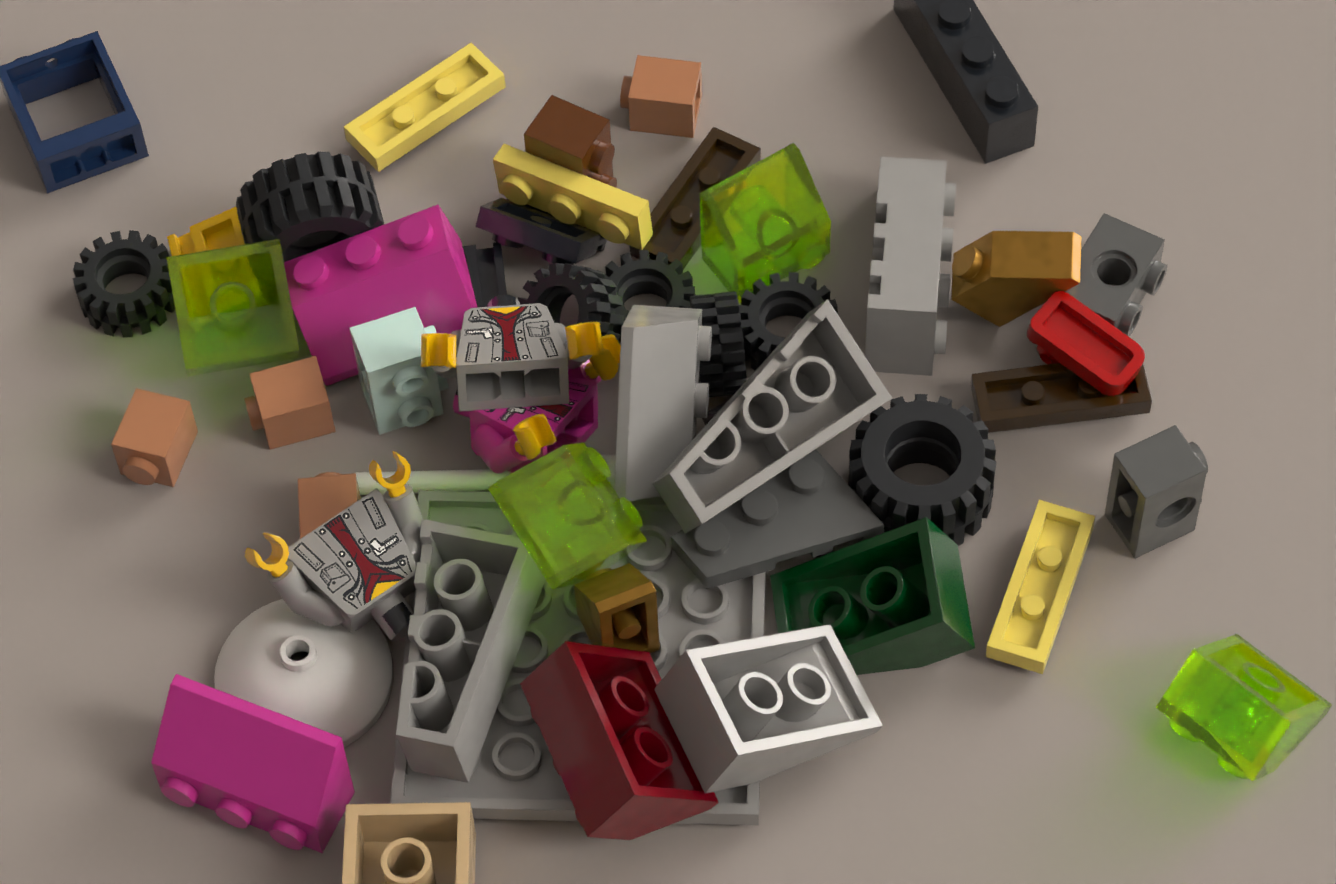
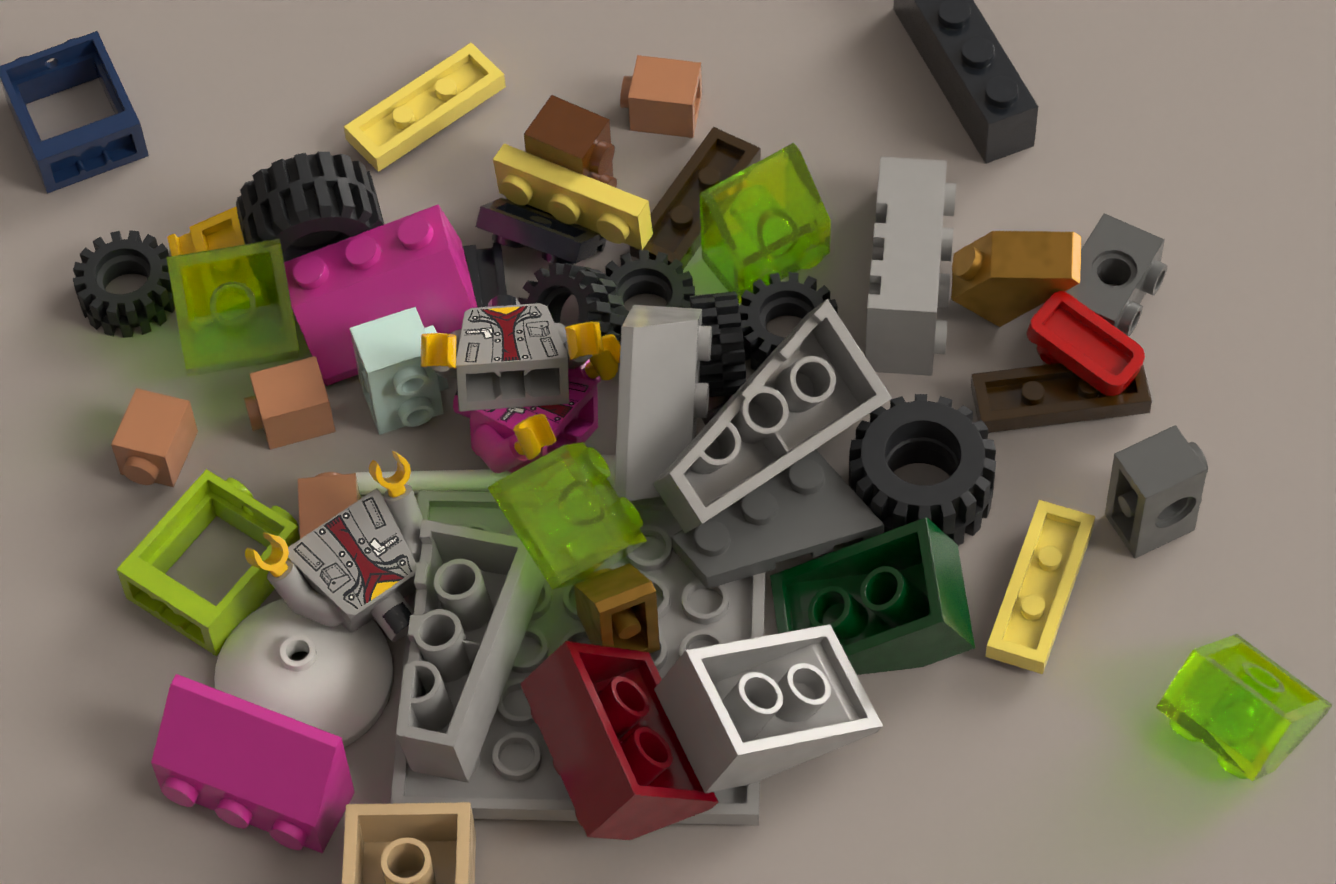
none -> lime window [116,469,300,656]

